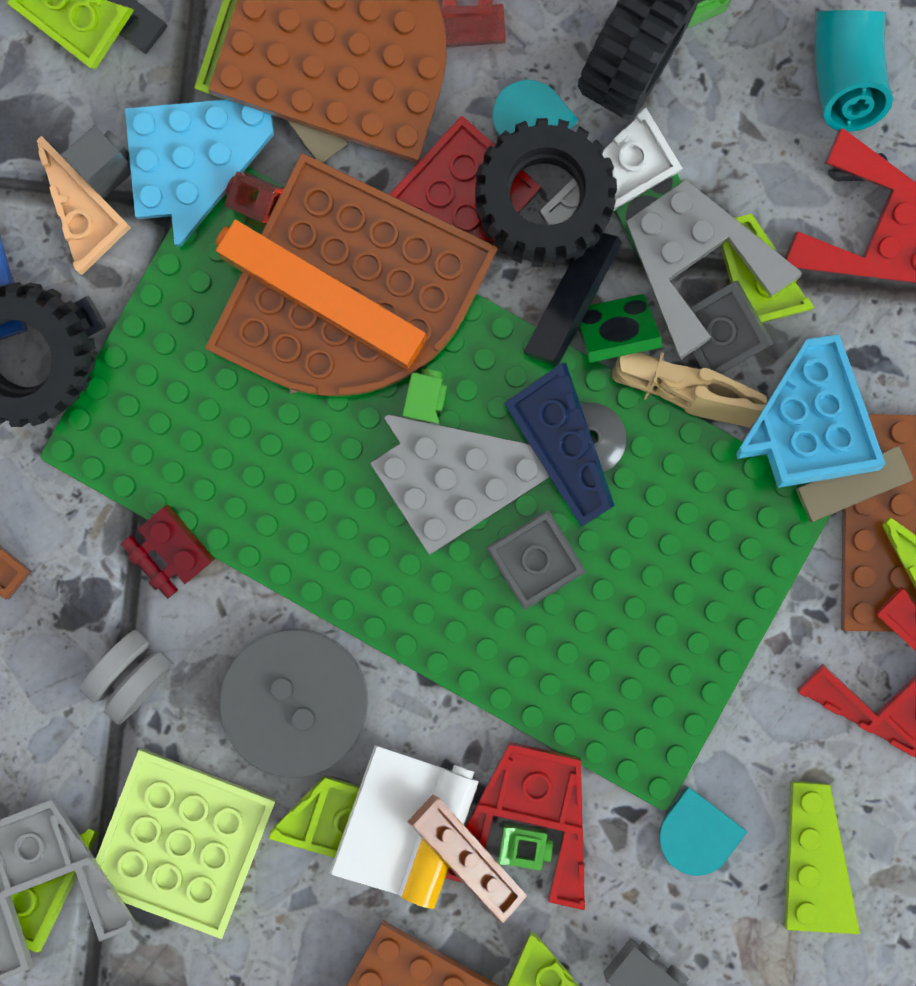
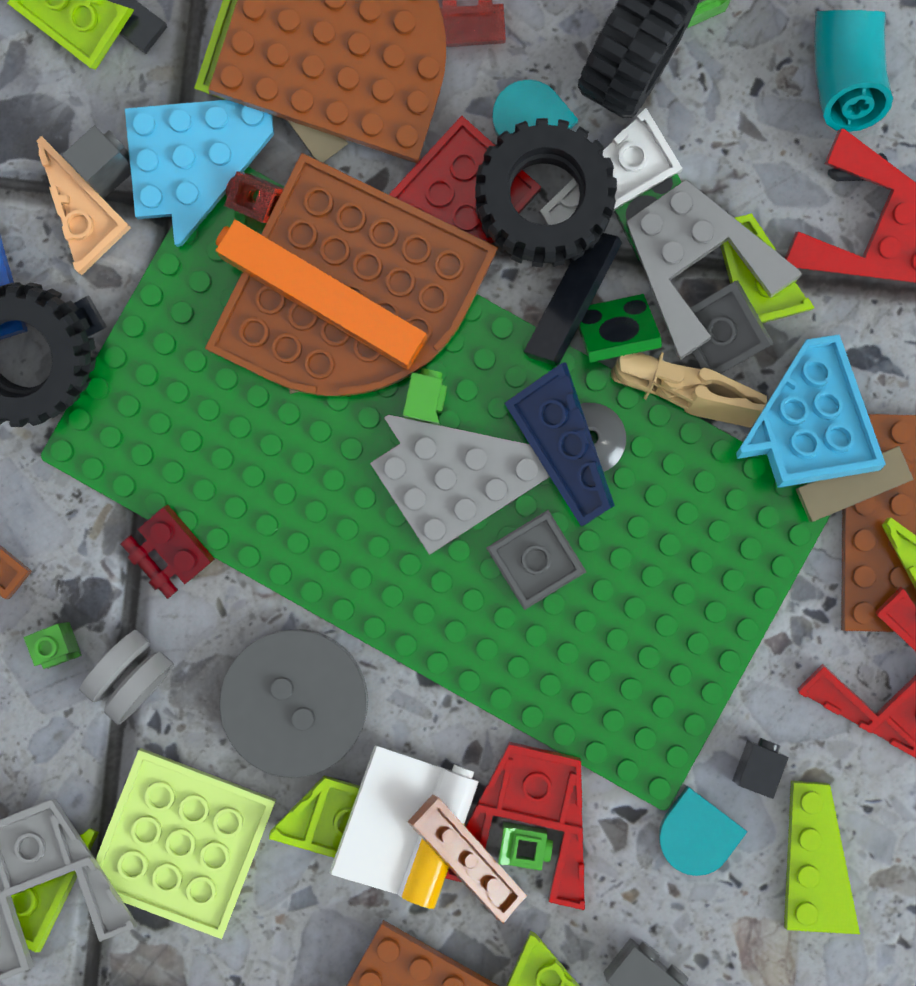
none -> bright green window [24,622,82,669]
none -> black brick [732,738,789,799]

